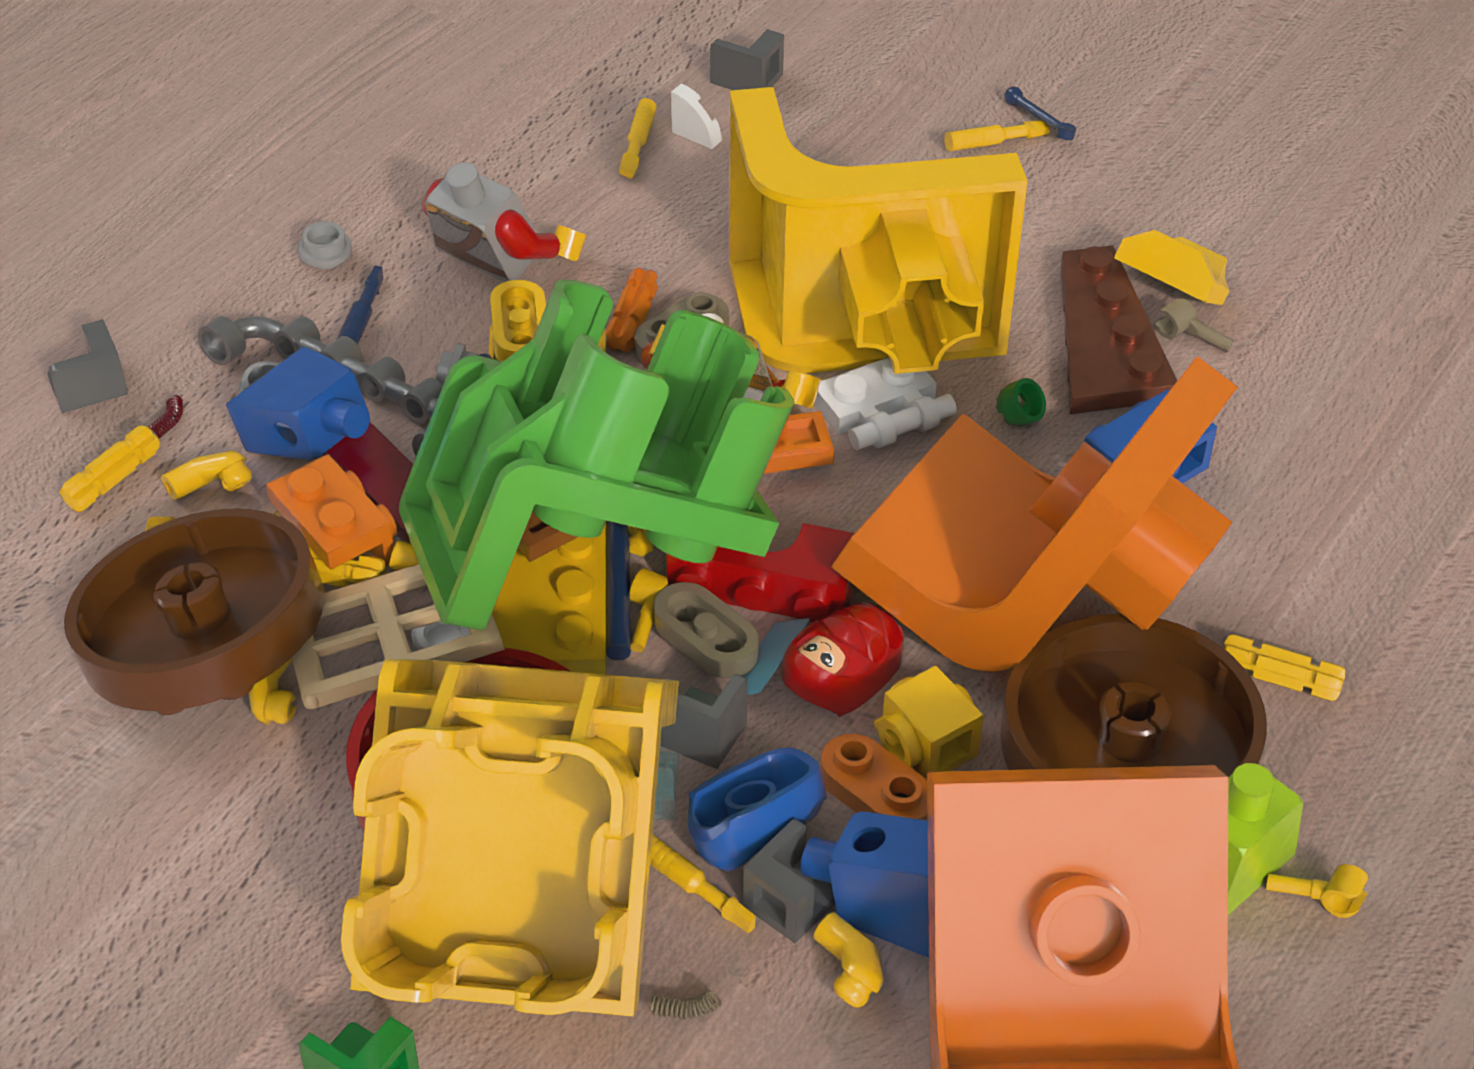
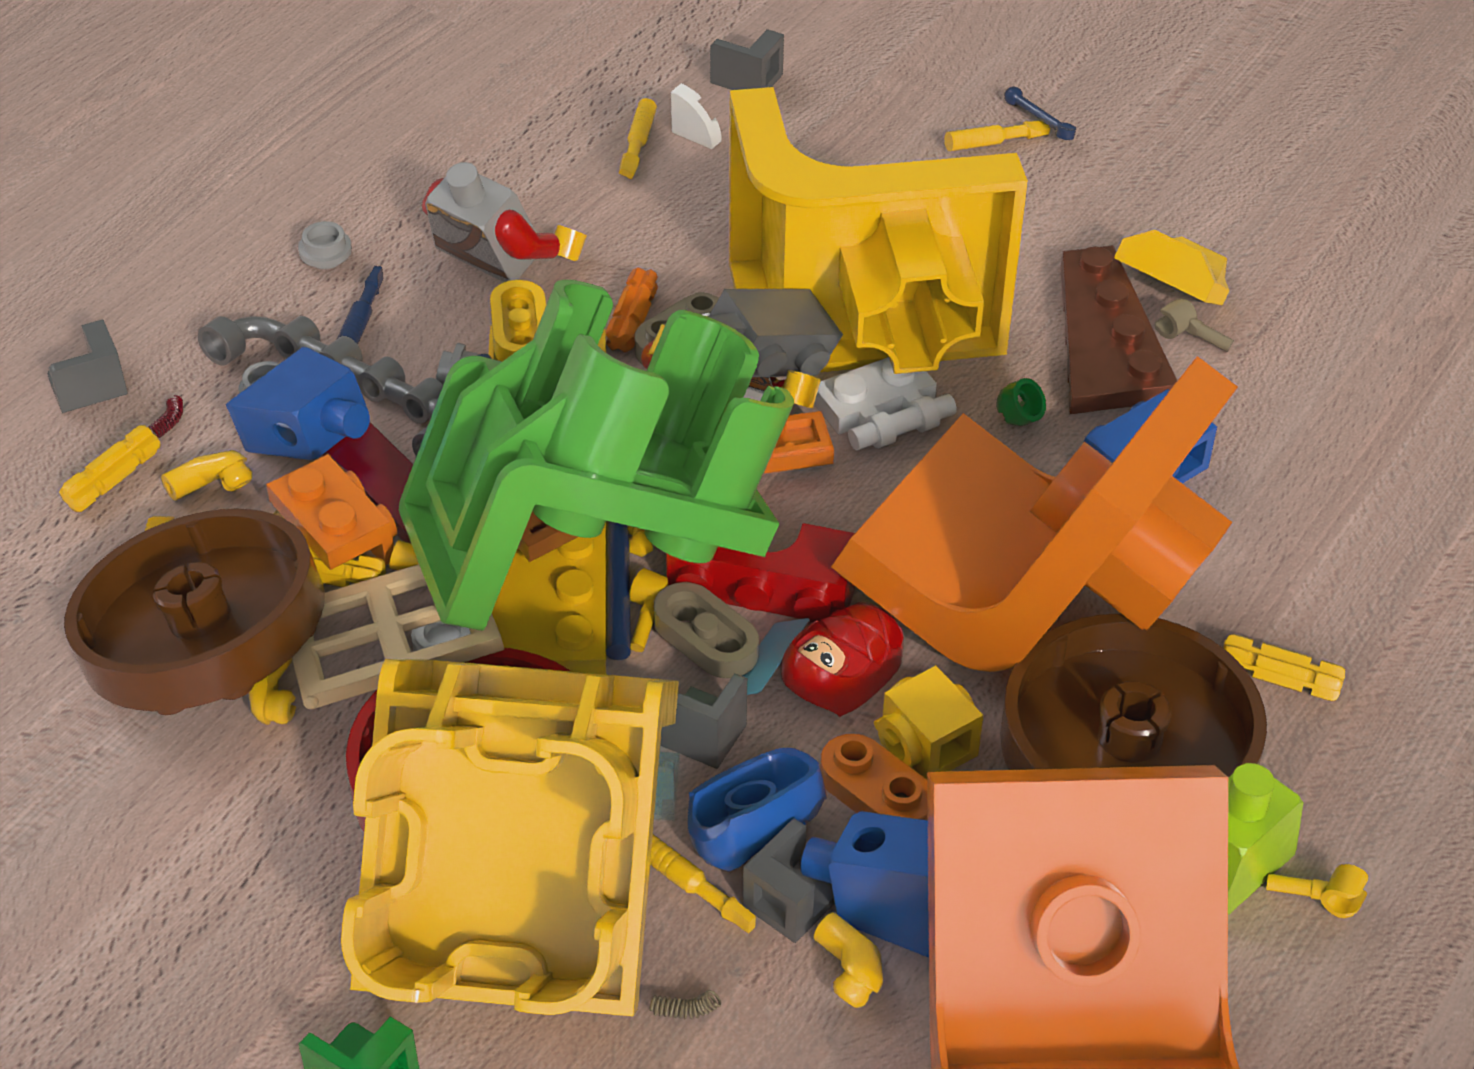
none -> dark grey hinge [707,289,843,377]

